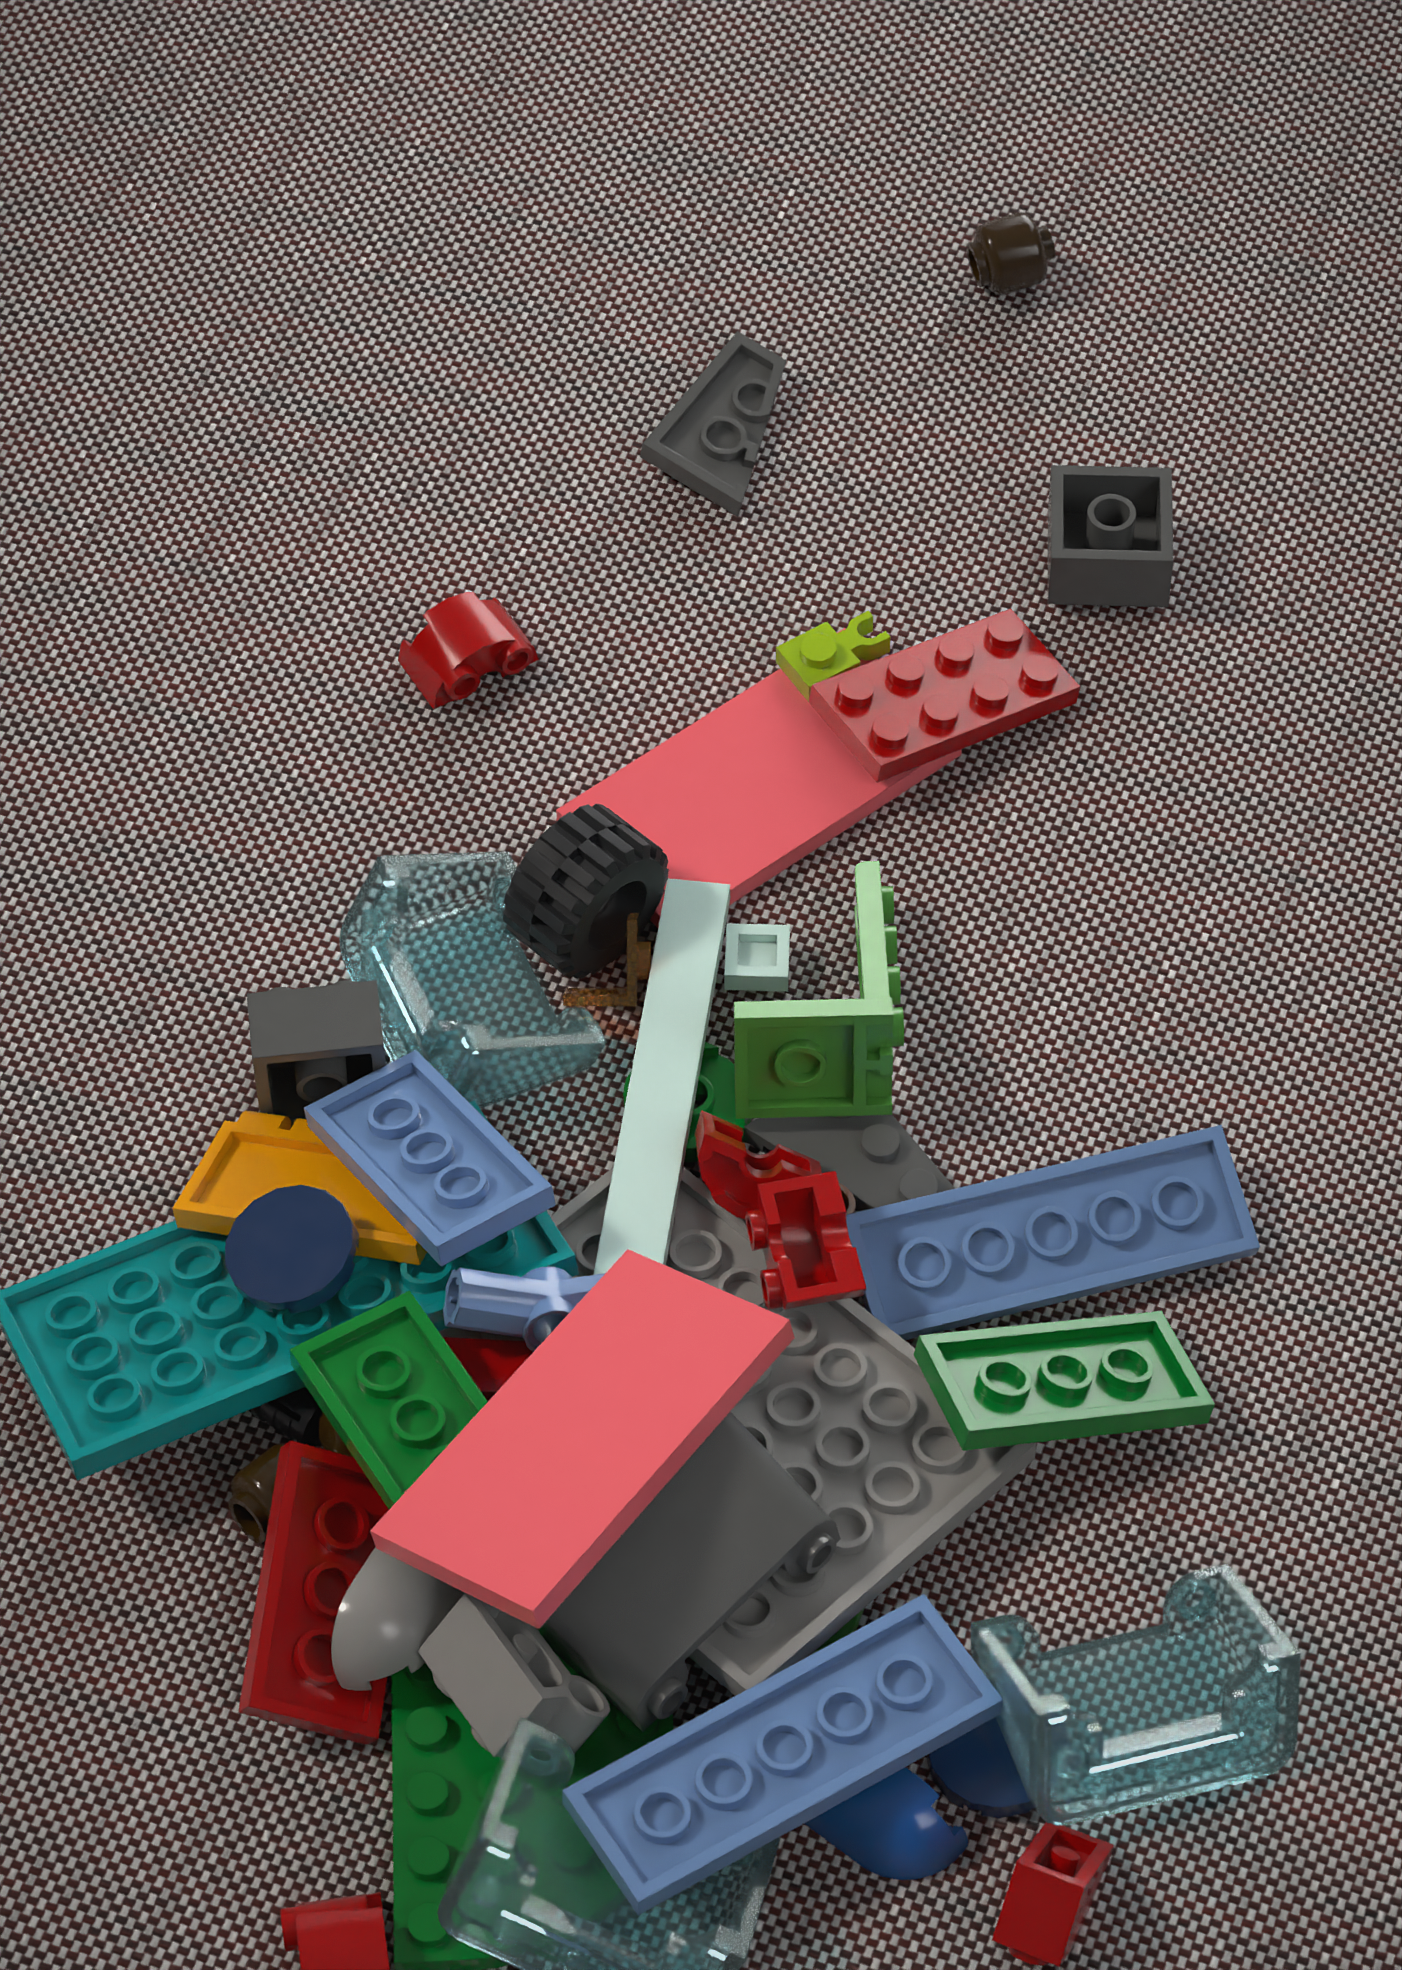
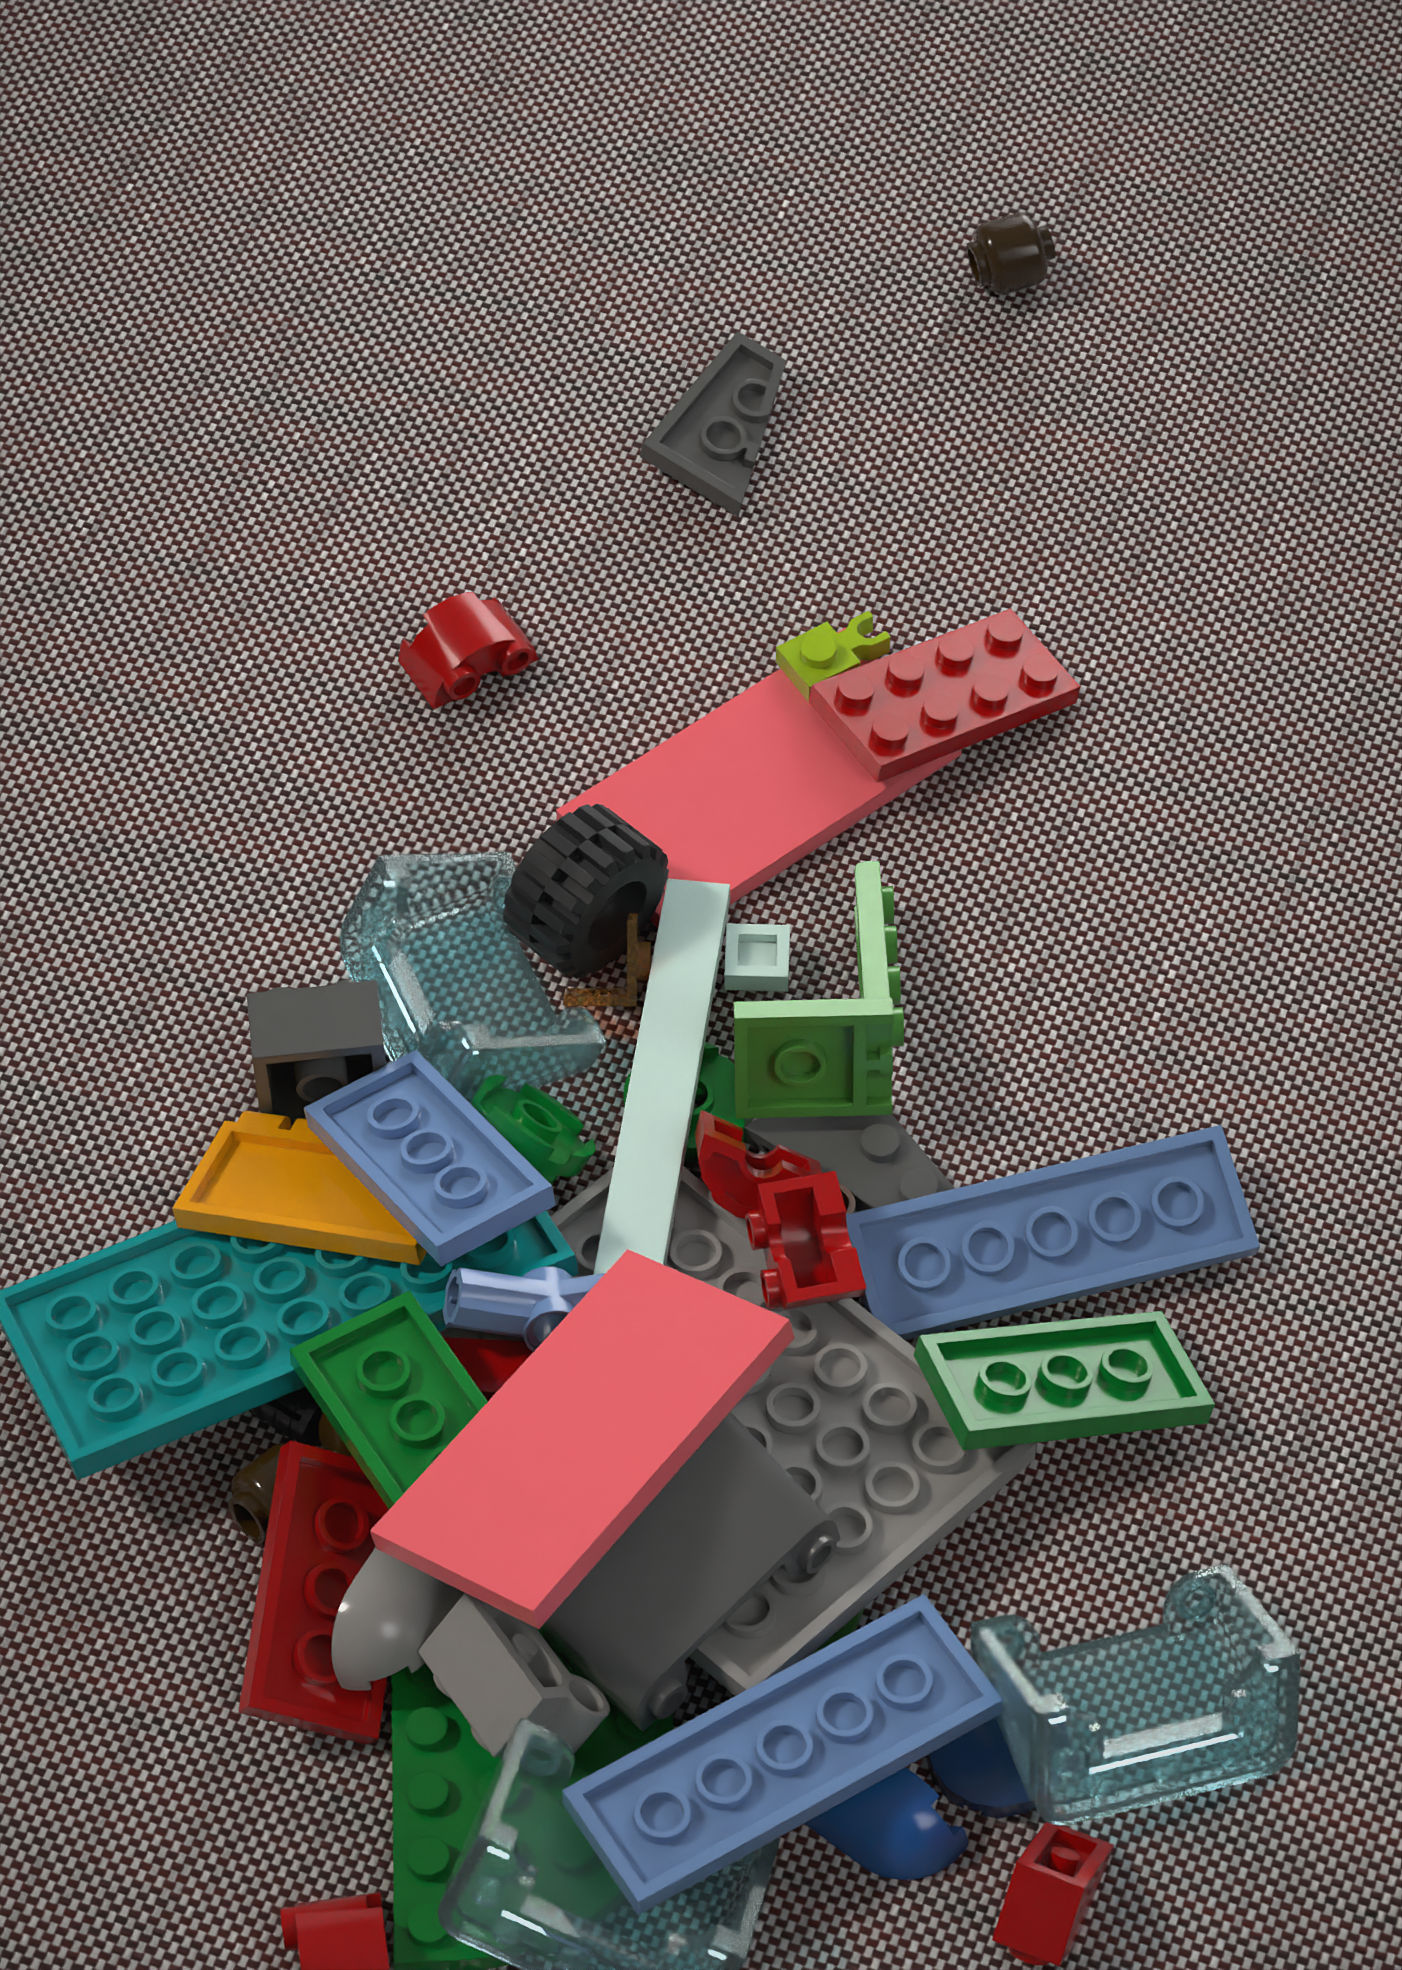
dark blue tile [225,1185,359,1313] -> none
dark grey brick [1048,465,1173,607] -> none
none -> green plate [470,1075,596,1185]

